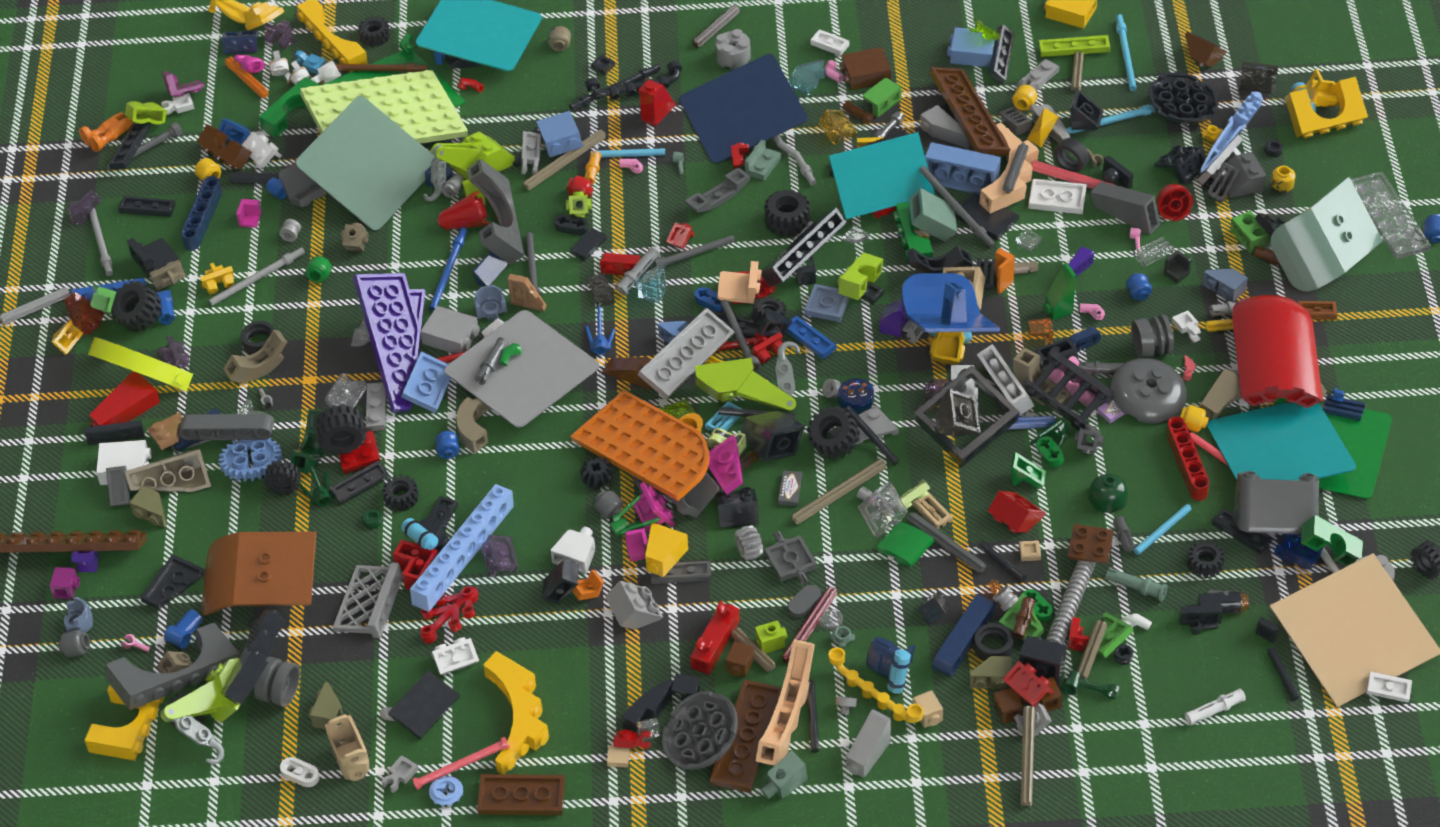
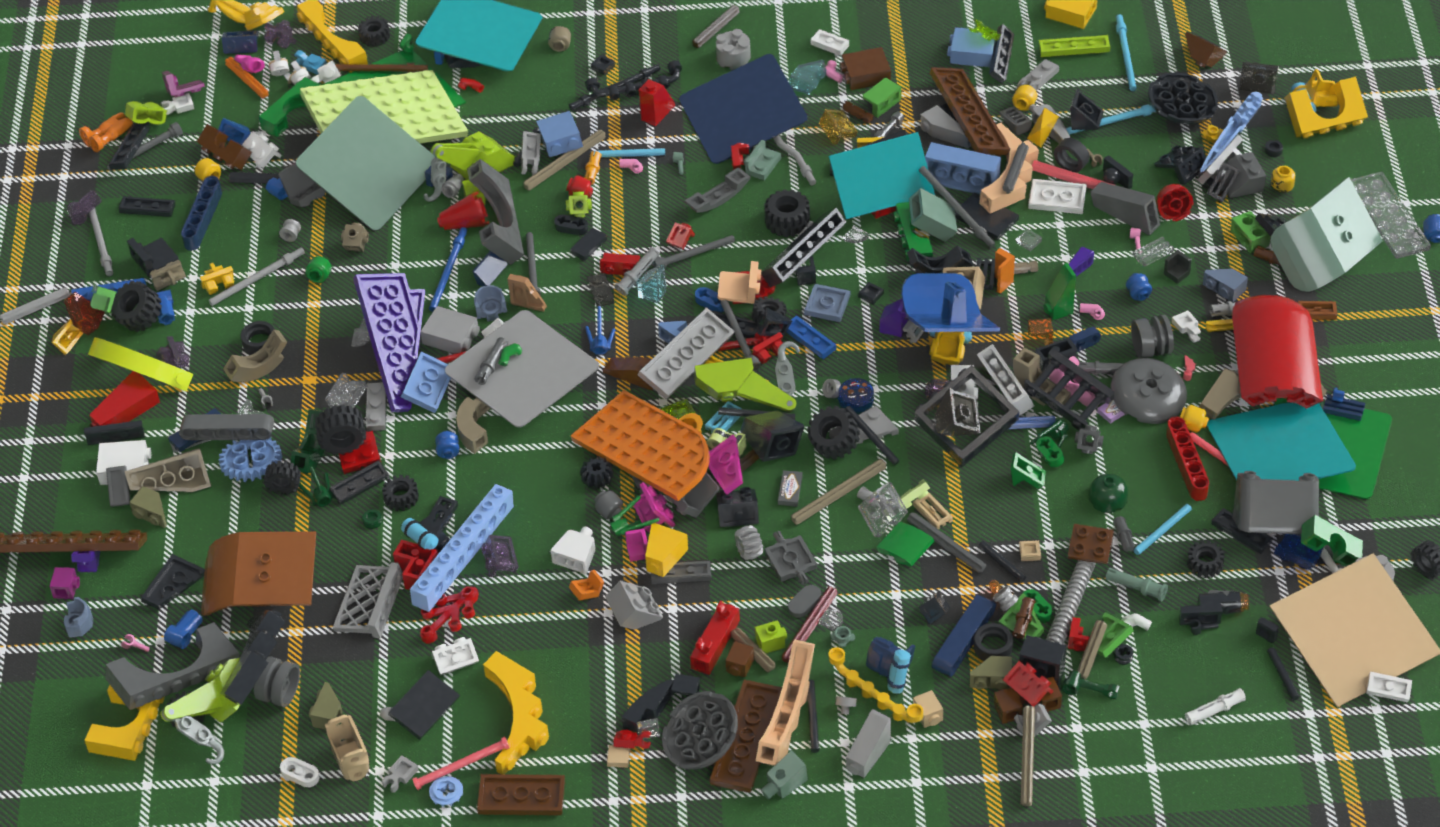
dark grey head [58,630,90,658] -> none
medium nougat wing [147,412,183,450] -> none
dark tan brick [157,651,193,673] -> none
dark pink panel [236,199,262,228] -> none
black brick [542,559,579,604] -> none
lime arch [837,252,883,300] -> none
red slope [988,491,1046,533] -> none
dark tan axle [1071,52,1084,92] -> none

